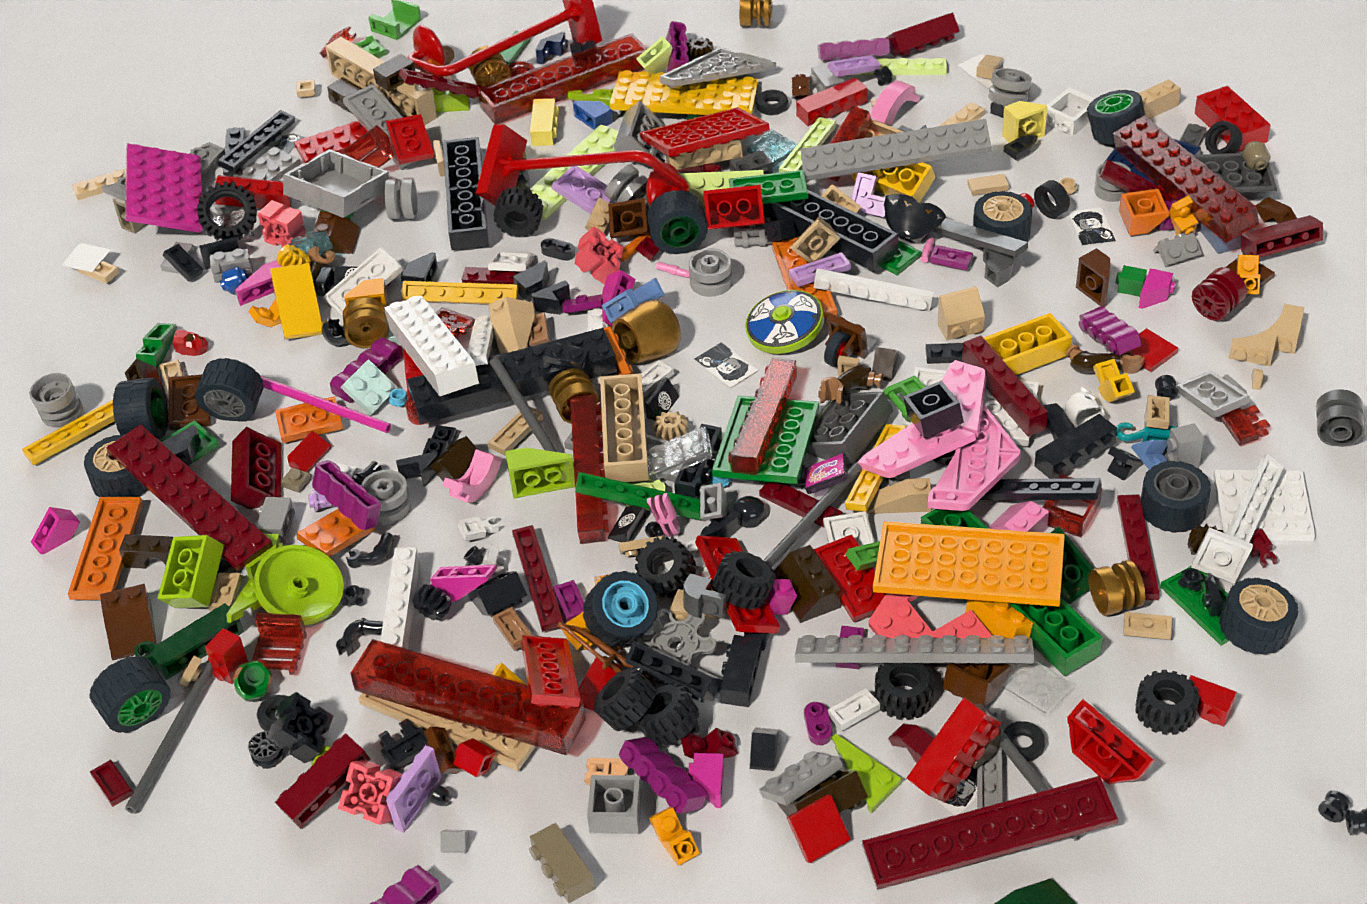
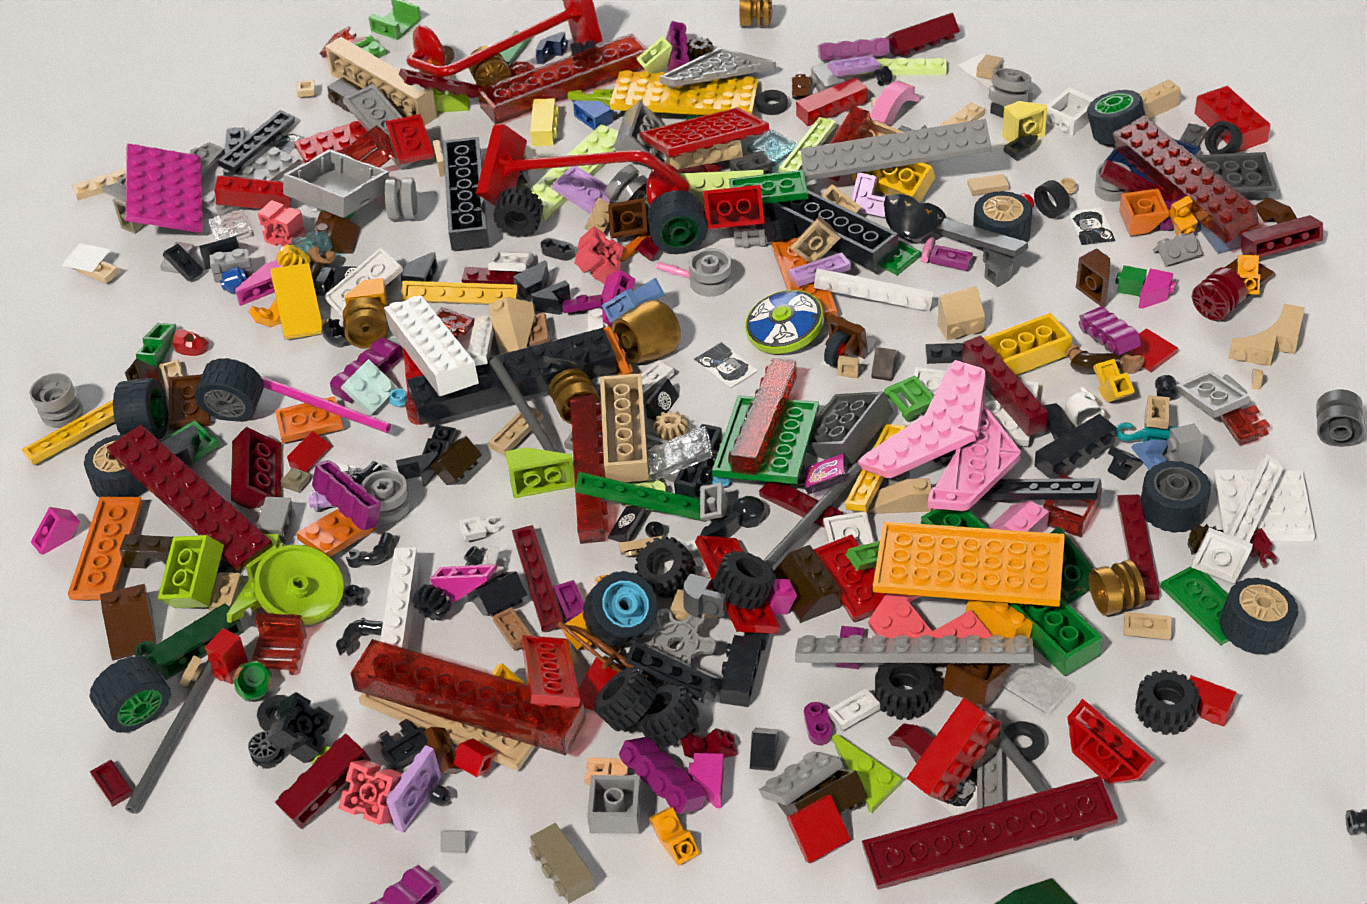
black tyre [197,182,257,240] -> none
brick [373,54,415,92] -> none
bright pink arch [442,449,503,503] -> none
bright pink arm [647,493,680,537] -> none
piece [818,365,883,404] -> none
black brick [903,380,964,439] -> none
black plate [1178,568,1204,591] -> none
black plate [1202,573,1222,616] -> none
dark tan head [1242,141,1271,170] -> none
black wheel [1318,790,1350,822] -> none

